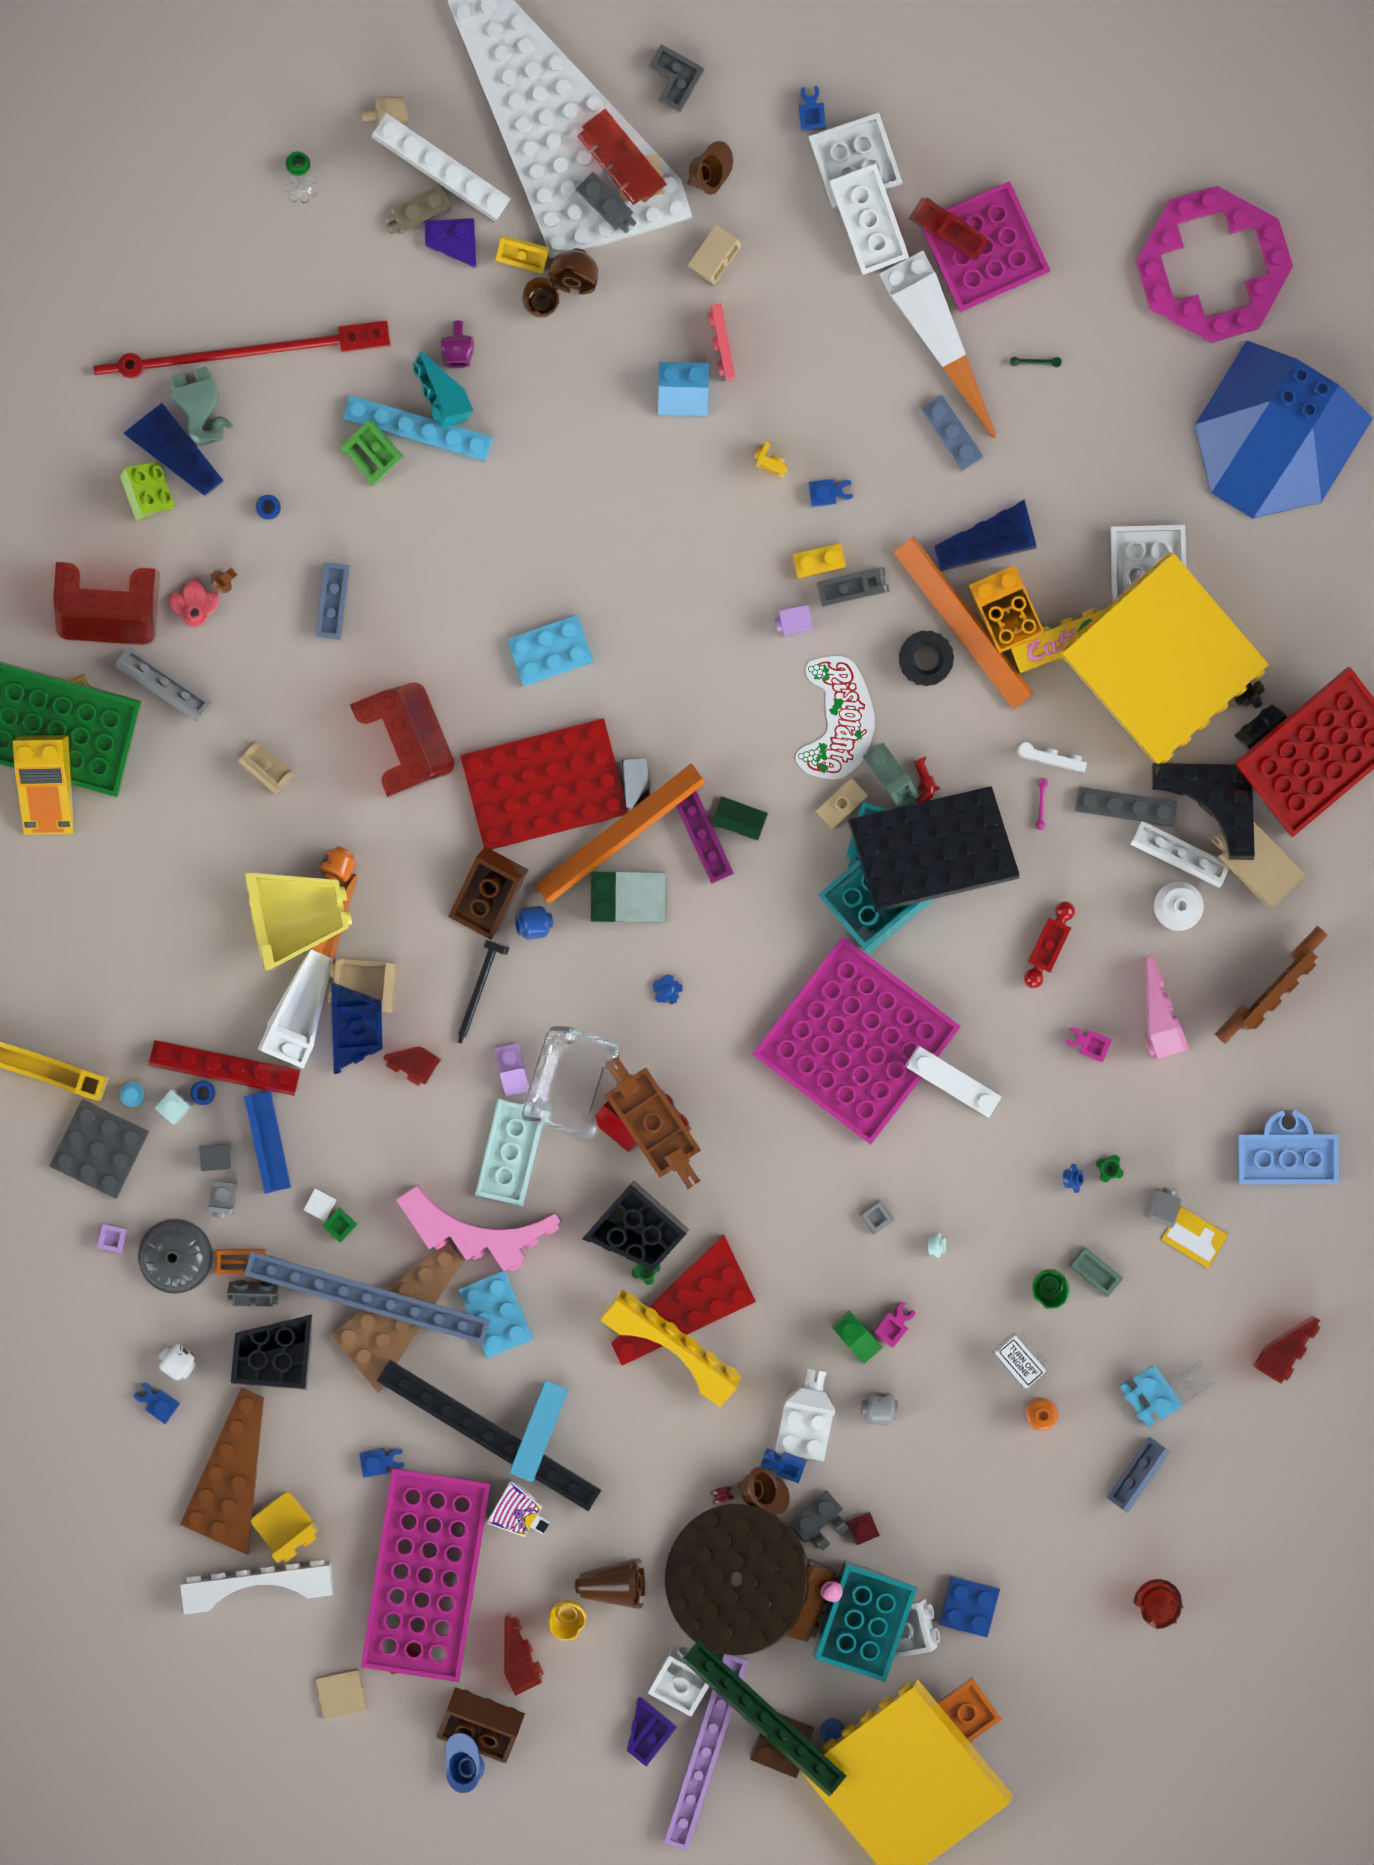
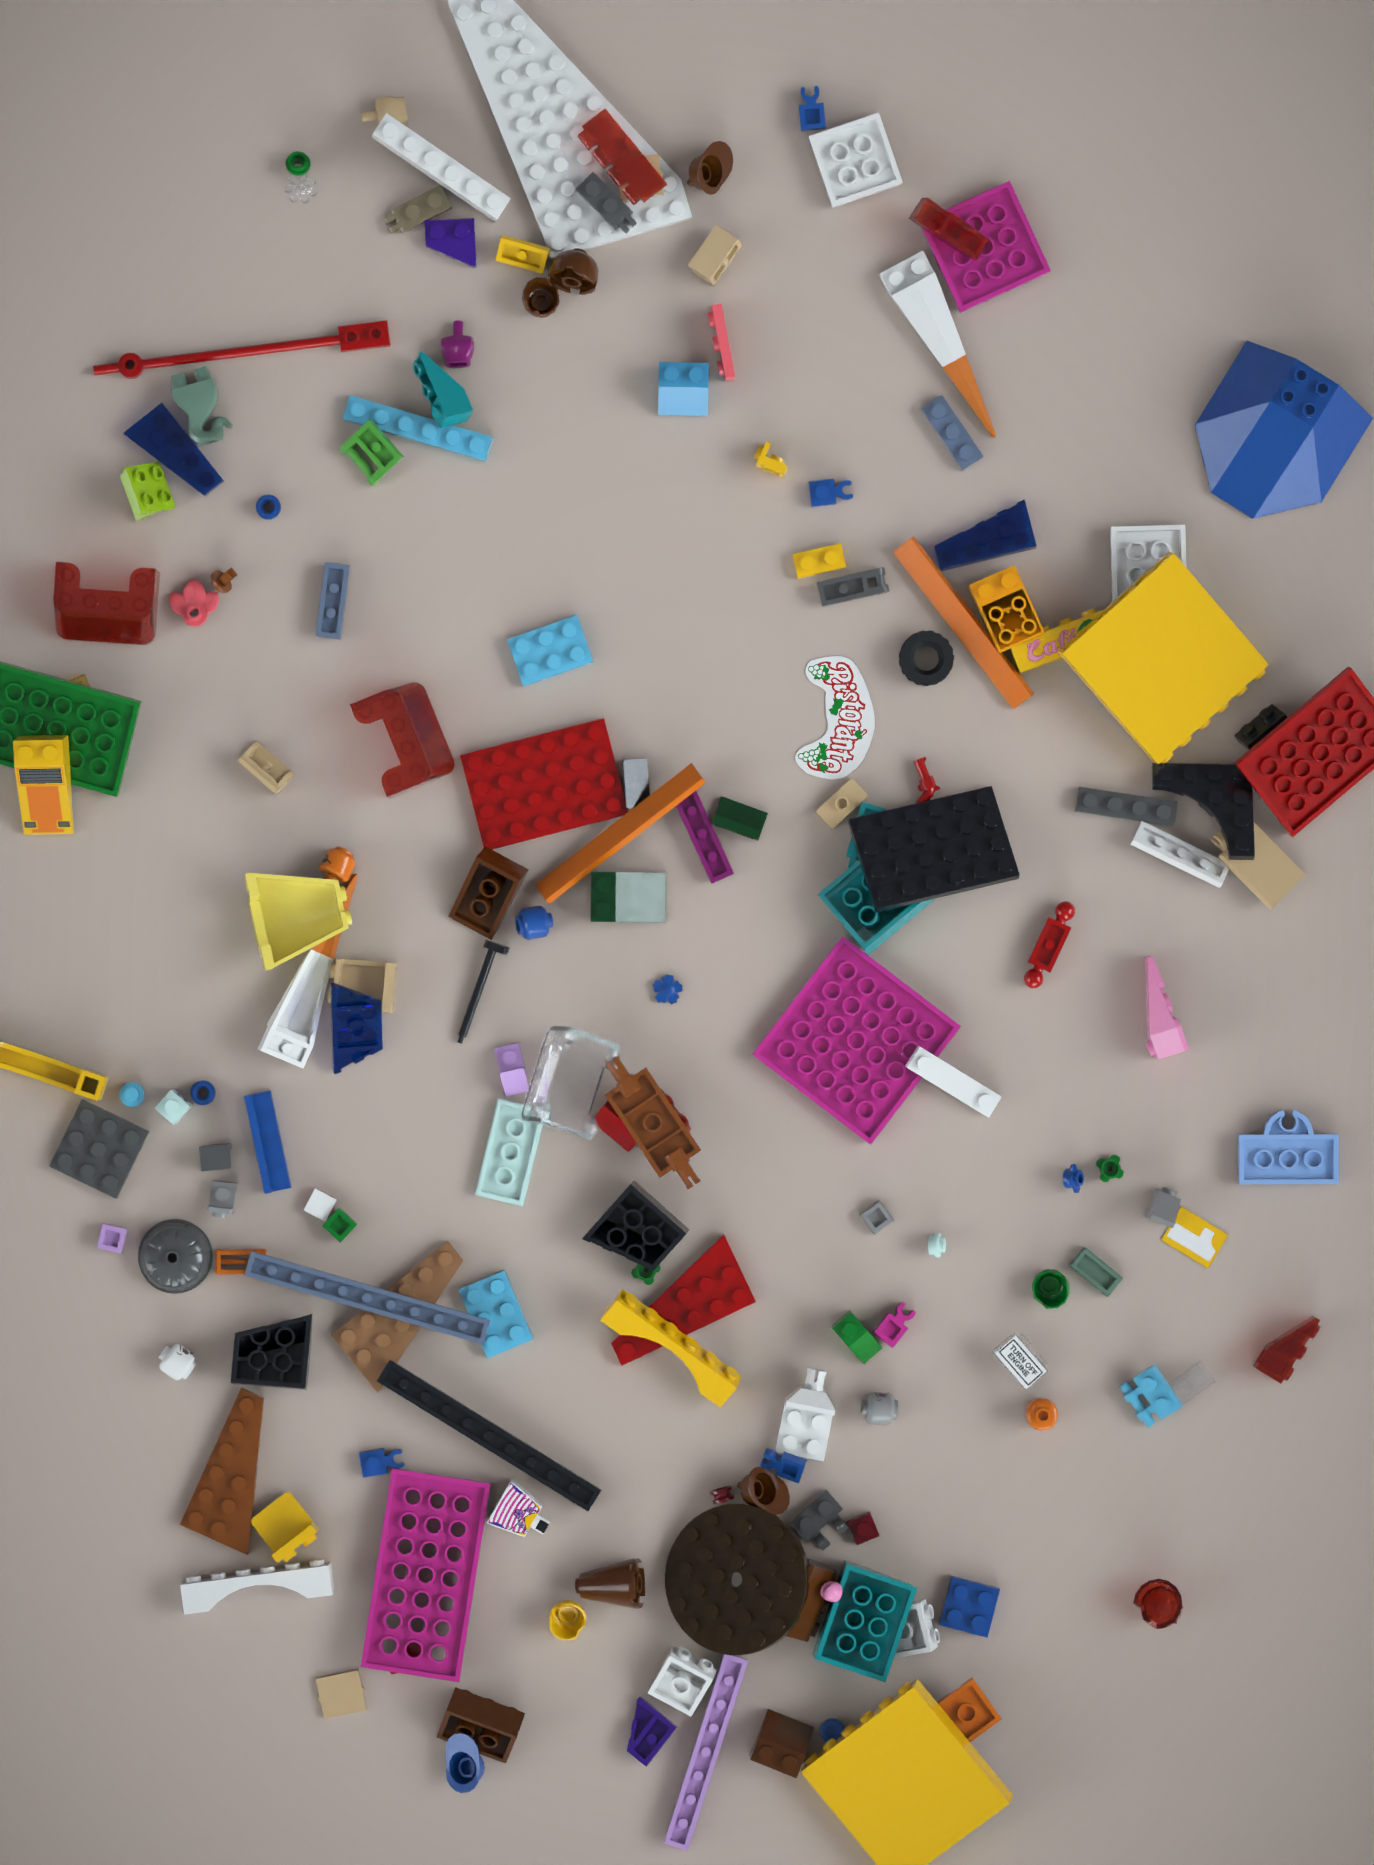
light grey plate [115,647,212,722] -> none
blue plate [134,1382,181,1424] -> none
red plate [149,1040,300,1096] -> none
dark grey hinge [227,1280,279,1307] -> none
clear red slope [383,1046,442,1086] -> none
bright pink arch [396,1185,561,1272] -> none
clear red slope [504,1612,545,1696] -> none
medium azure tile [509,1380,569,1483] -> none
dark grey plate [649,44,704,113] -> none
dark green plate [681,1640,847,1796] -> none
lavender brick [775,605,813,637] -> none
white plate [828,163,909,275] -> none
sand green bracket [863,743,919,808] -> none
dark green hinge [1010,356,1062,368] -> none
white plate [1017,742,1087,773] -> none
dark pink hinge [1036,778,1048,830] -> none
dark pink plate [1065,1027,1112,1063] -> none
sand blue plate [1107,1437,1170,1513] -> none
dark pink plate [1136,186,1293,343] -> none
white cone [1154,881,1204,931] -> none
dark orange plate [1215,926,1328,1044] -> none
black plant [1235,681,1265,708] -> none

